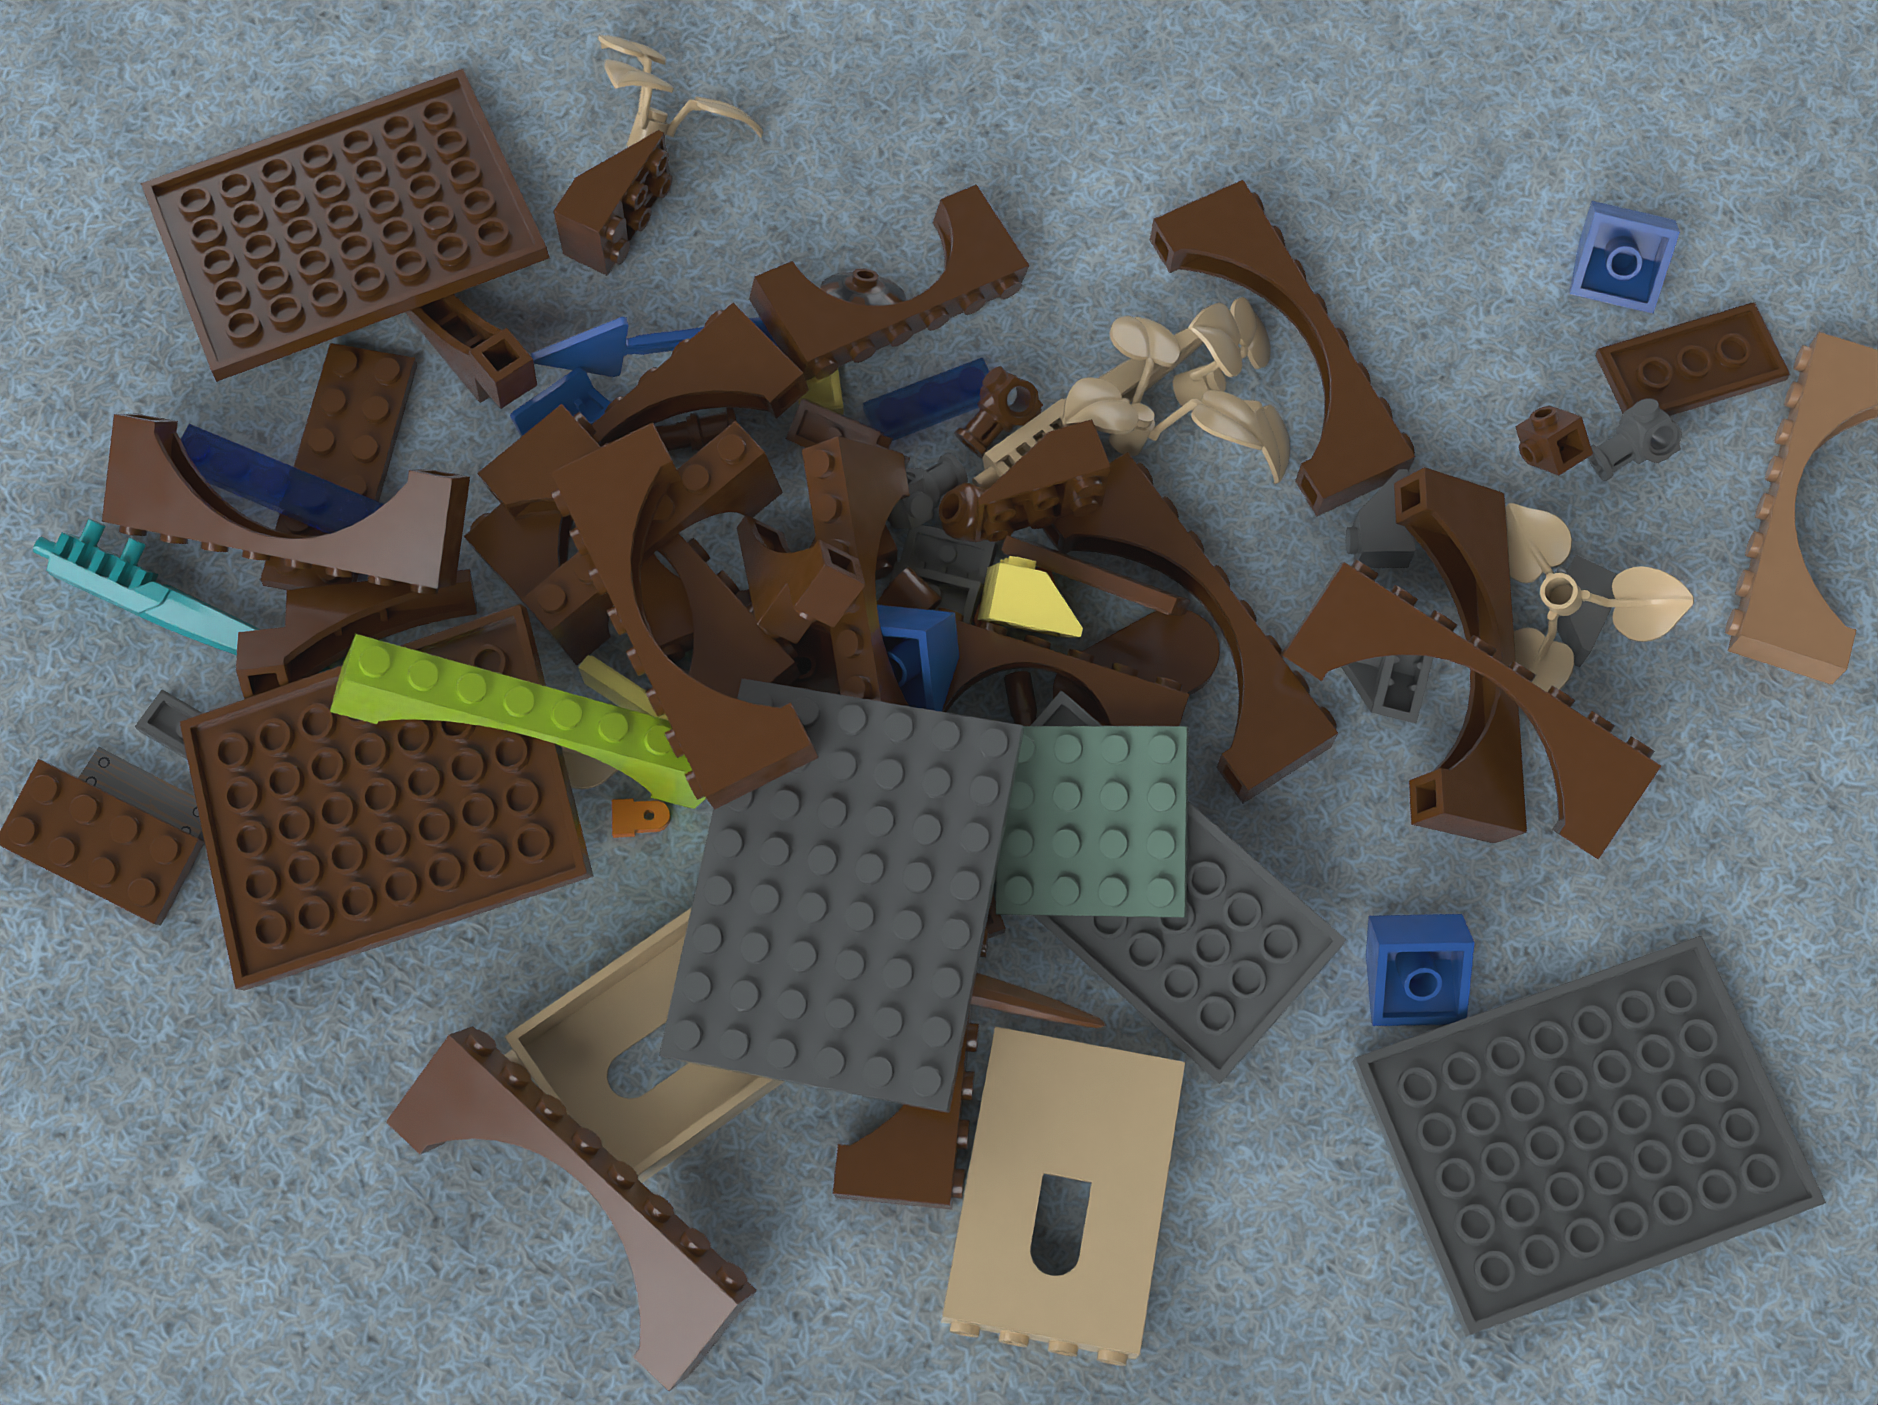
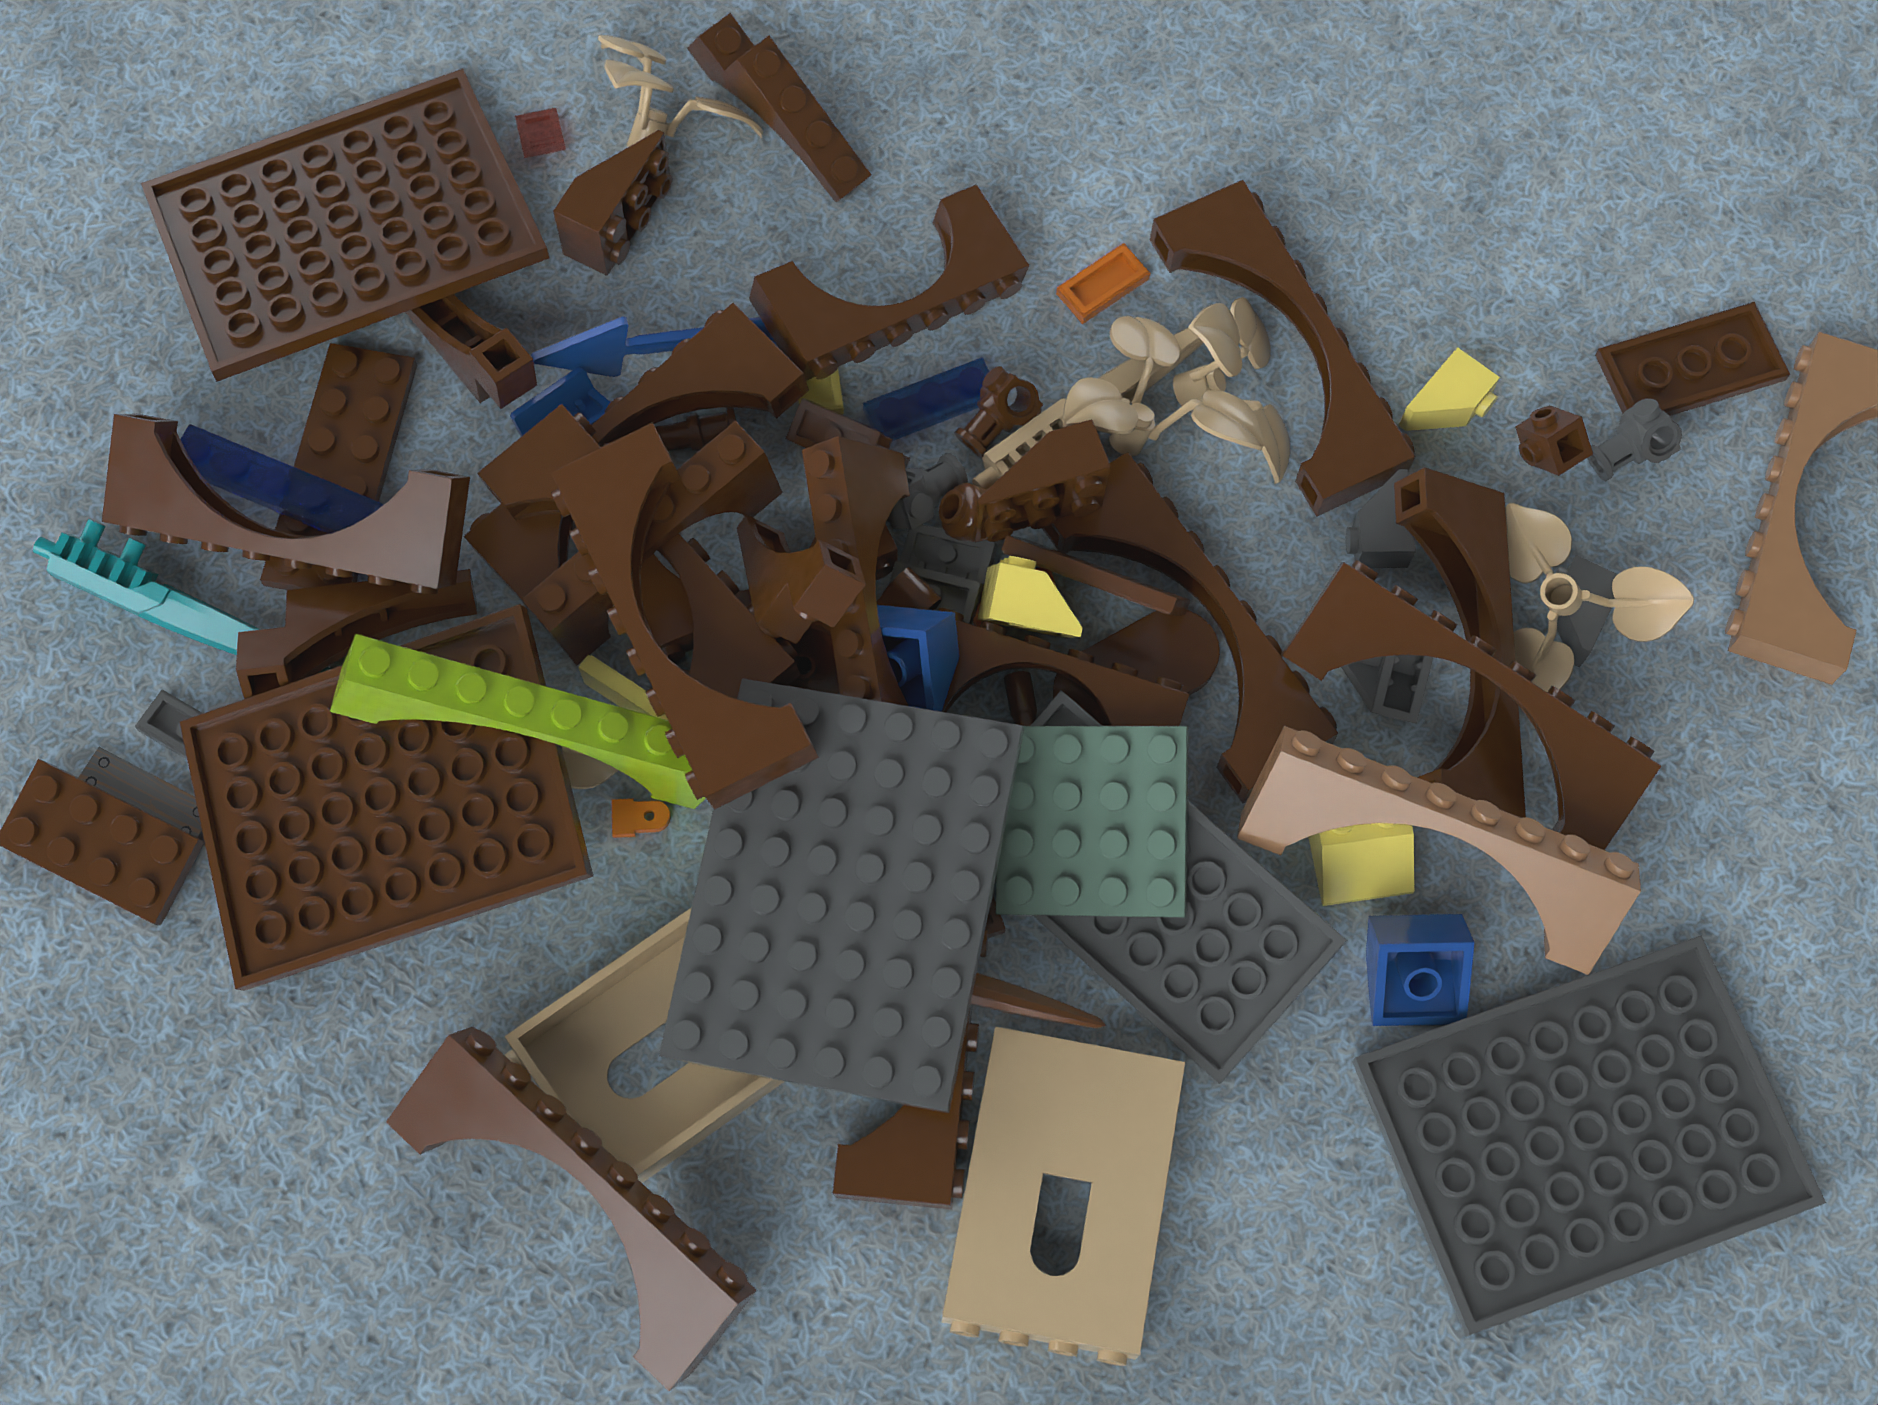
dish [820,268,906,306] -> none
blue slope [1569,201,1680,314] -> none
none -> clear red tile [515,108,566,158]
none -> reddish brown arch [687,13,871,202]
none -> orange tile [1056,243,1150,324]
none -> medium nougat arch [1237,726,1641,975]
none -> light yellow slope [1308,823,1415,906]
none -> light yellow slope [1399,347,1500,431]

